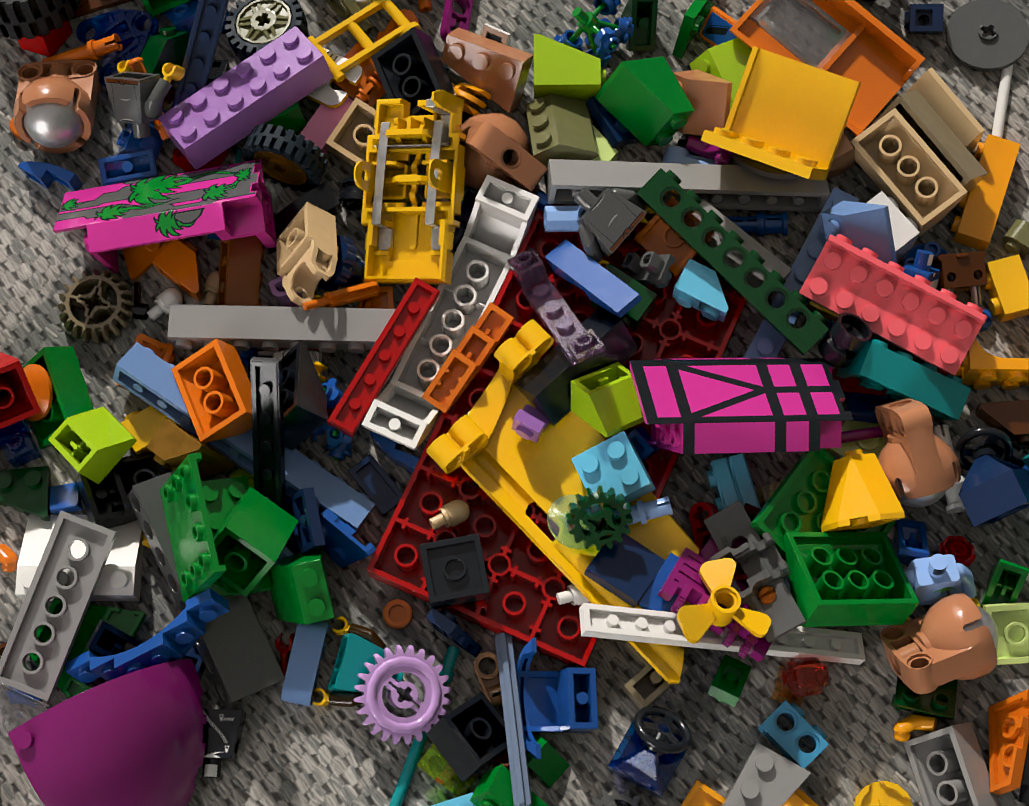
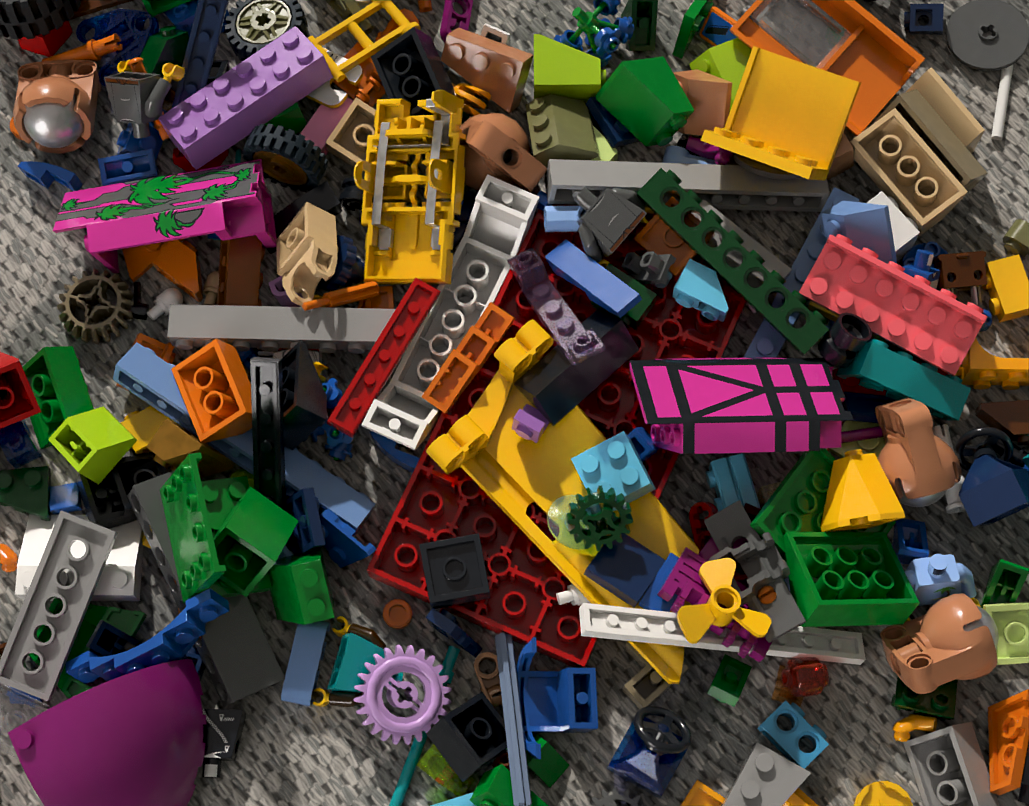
orange dish [23,364,53,421] -> none
red hand [275,632,295,676] -> none
dark blue tile [348,454,403,516] -> none
tan cylinder [429,500,470,530] -> none
lime slope [571,362,644,438] -> none
light blue pin [613,496,673,525] -> none
blue pin [727,211,788,237] -> none
red plate [939,536,976,567] -> none
light orange brick [950,134,1021,252] -> none

